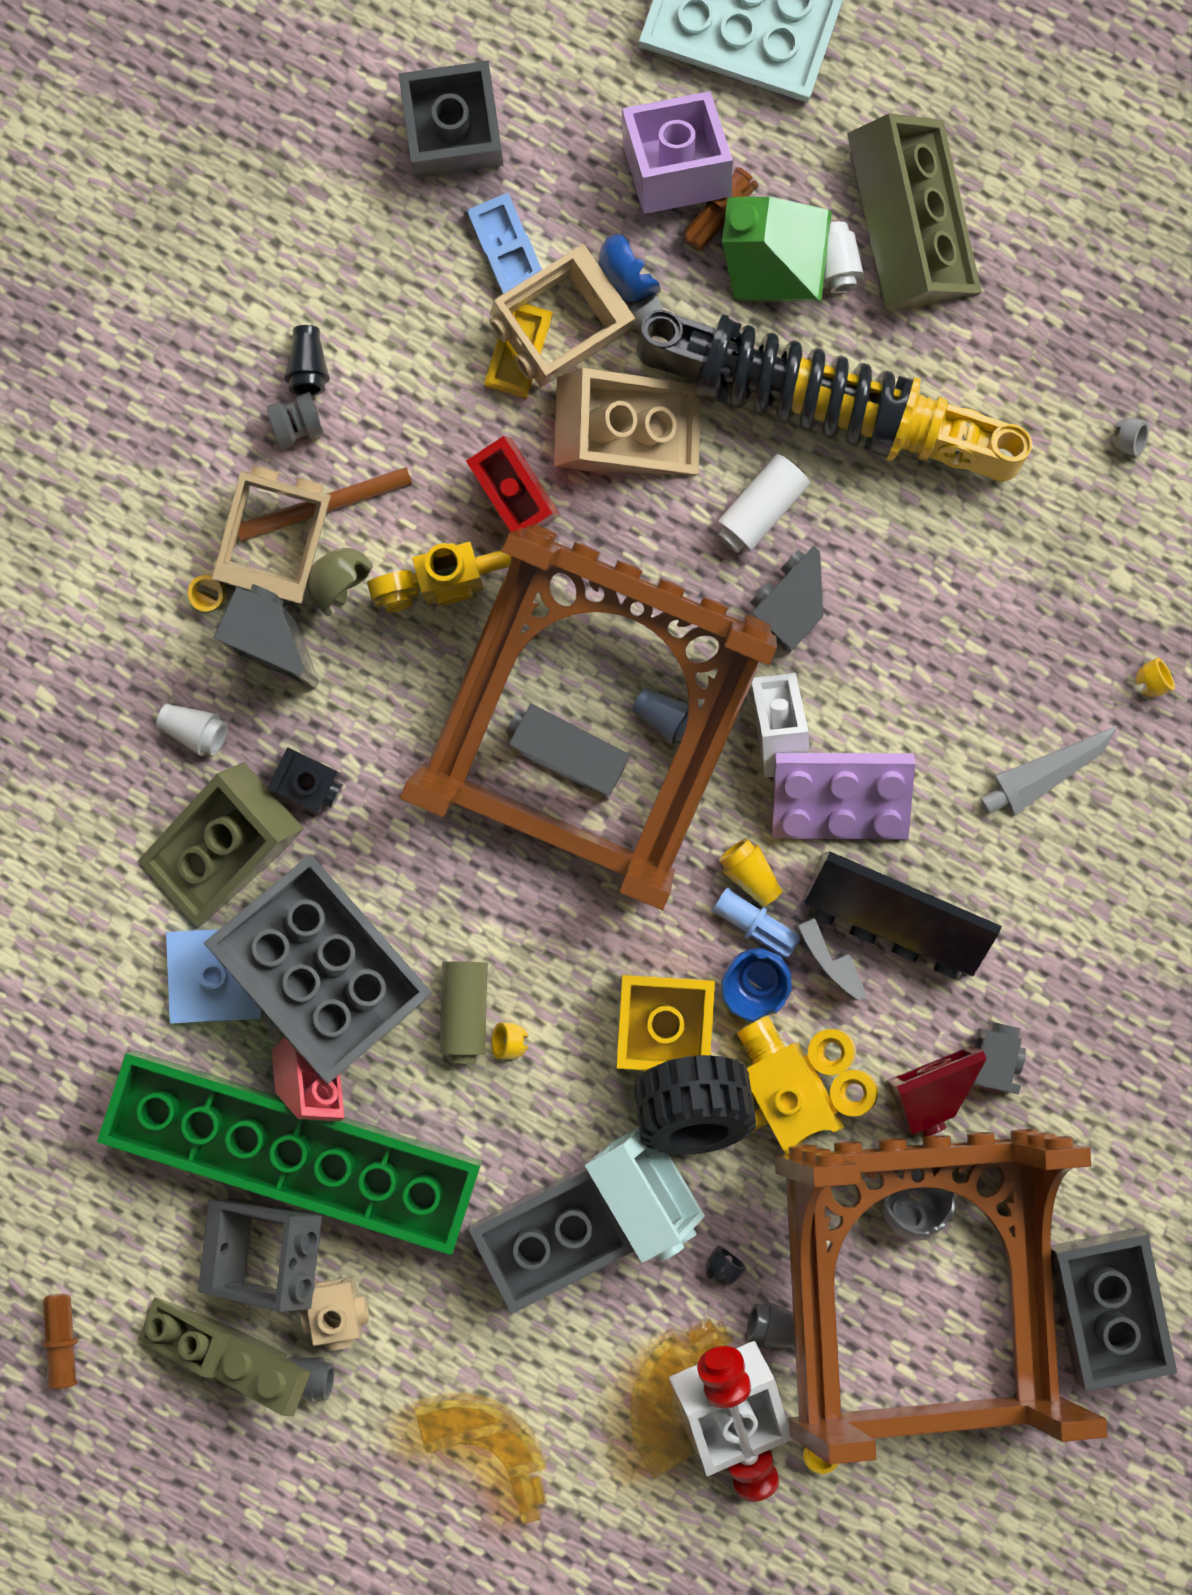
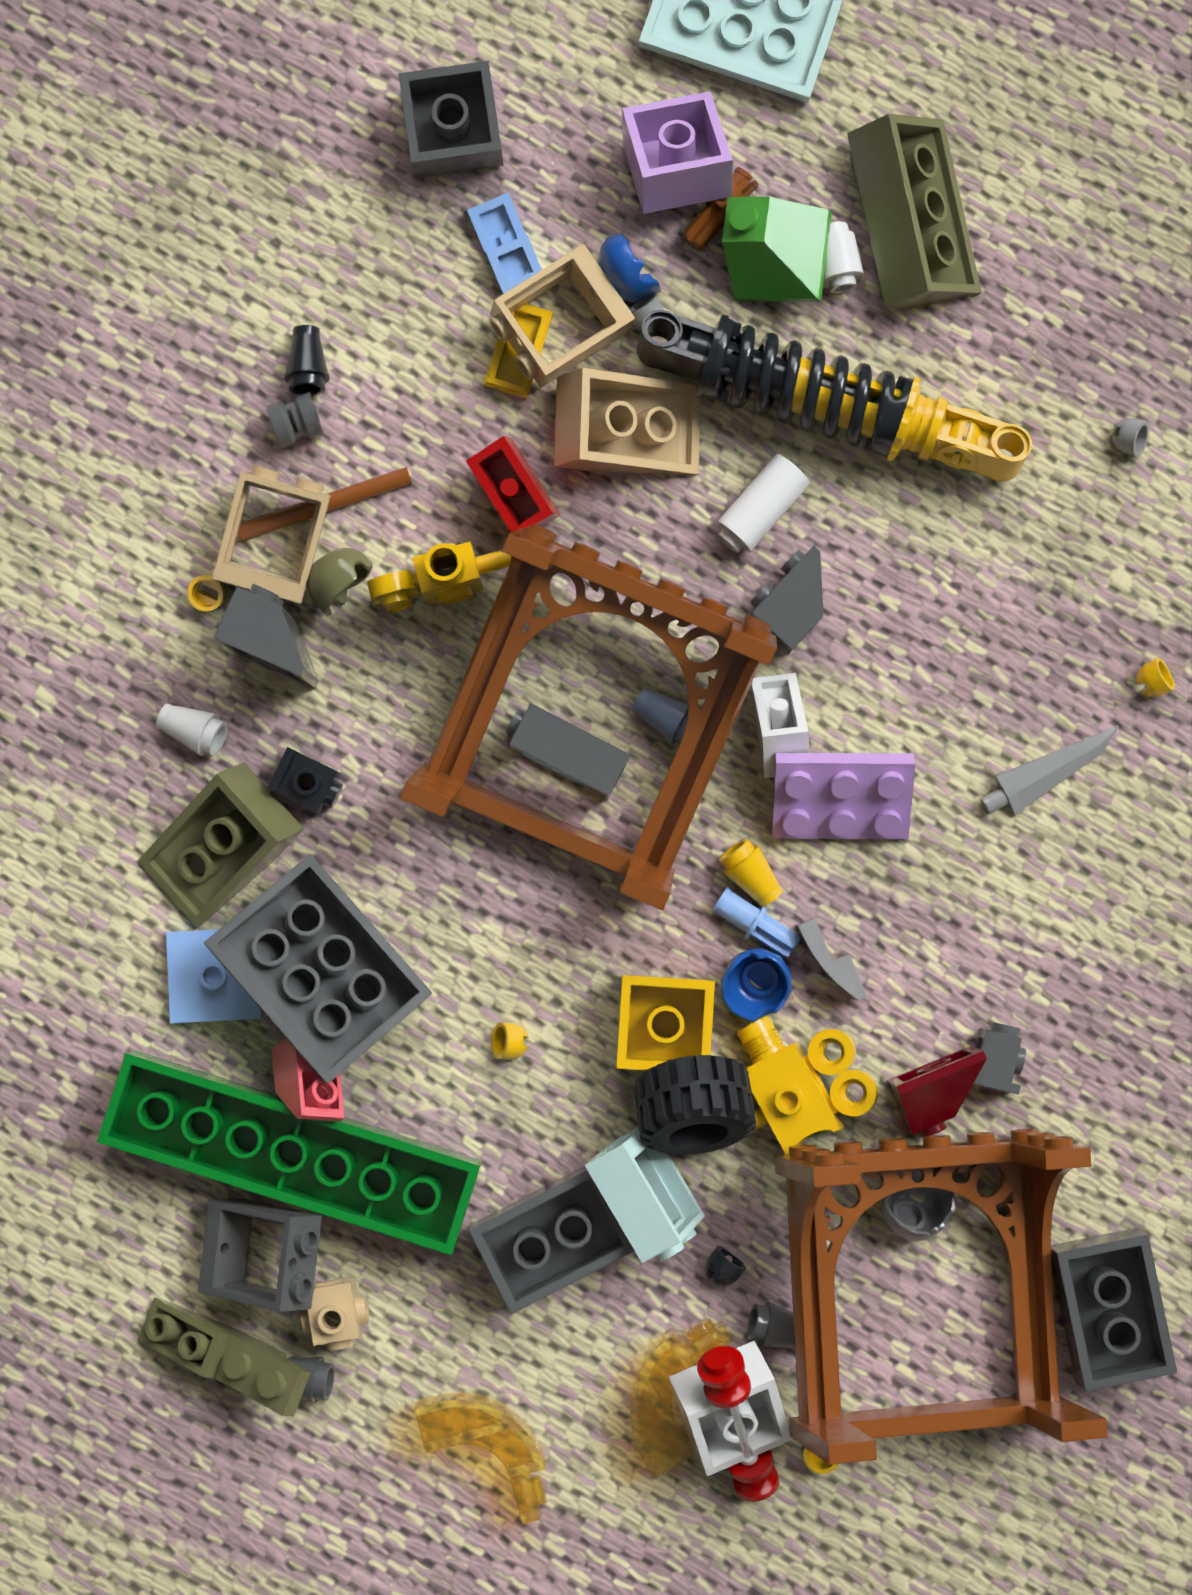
dark orange axle [41,1293,79,1389] -> none
olive brick [439,961,488,1064] -> none
black slope [801,851,1002,981] -> none

